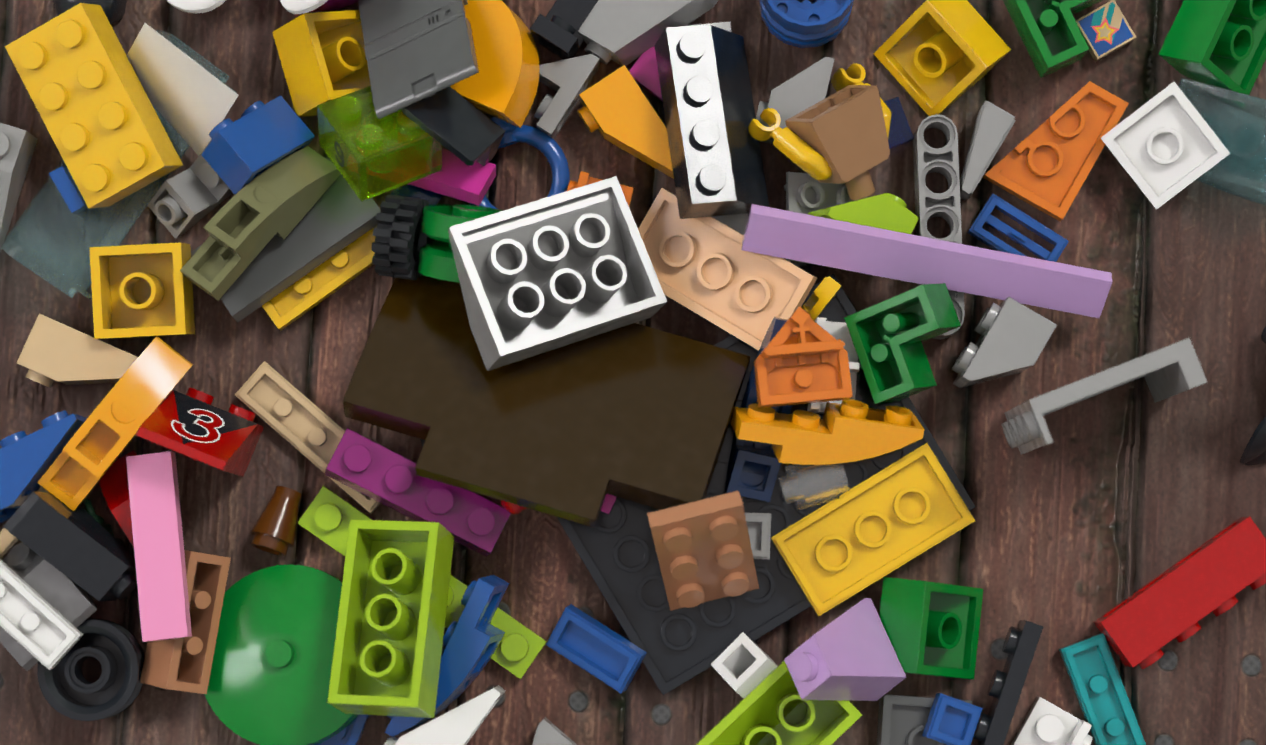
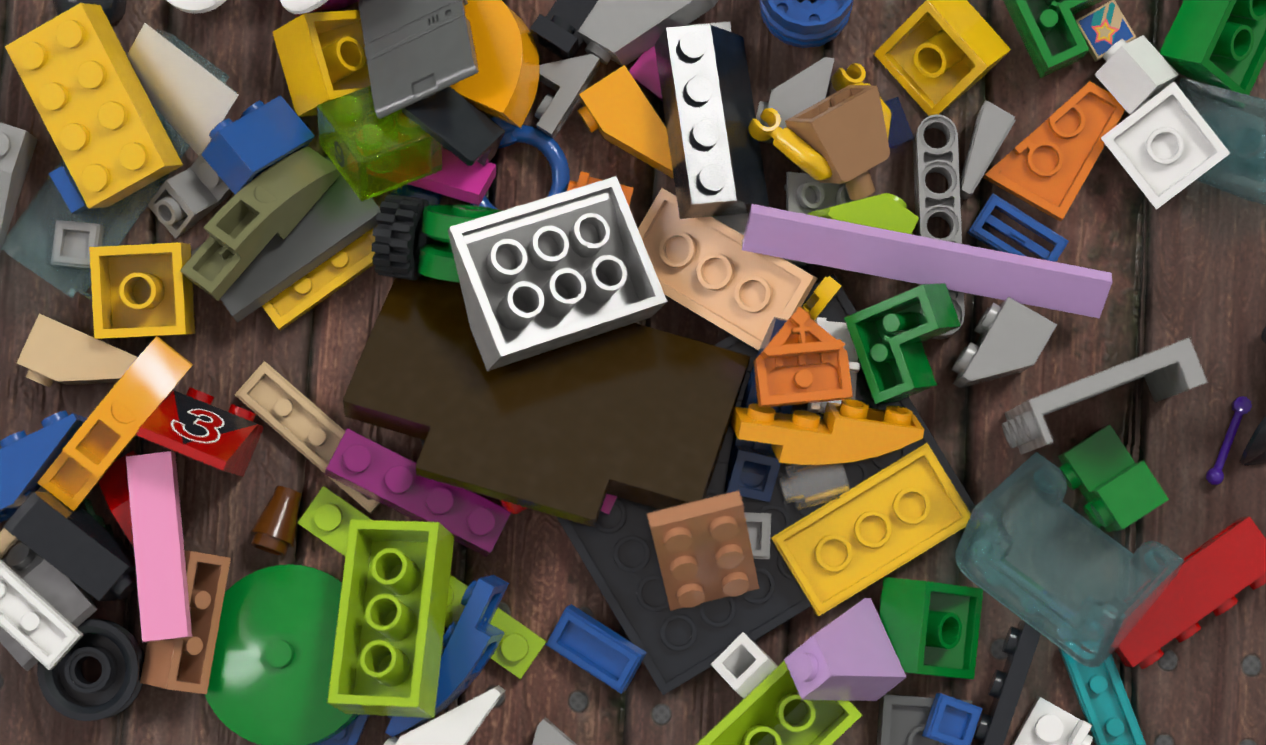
none -> light grey tile [51,220,104,270]
none -> clear light blue windscreen [955,452,1184,668]
none -> green brick [1058,424,1169,532]
none -> white brick [1095,35,1179,115]
none -> dark purple hinge [1206,396,1252,486]

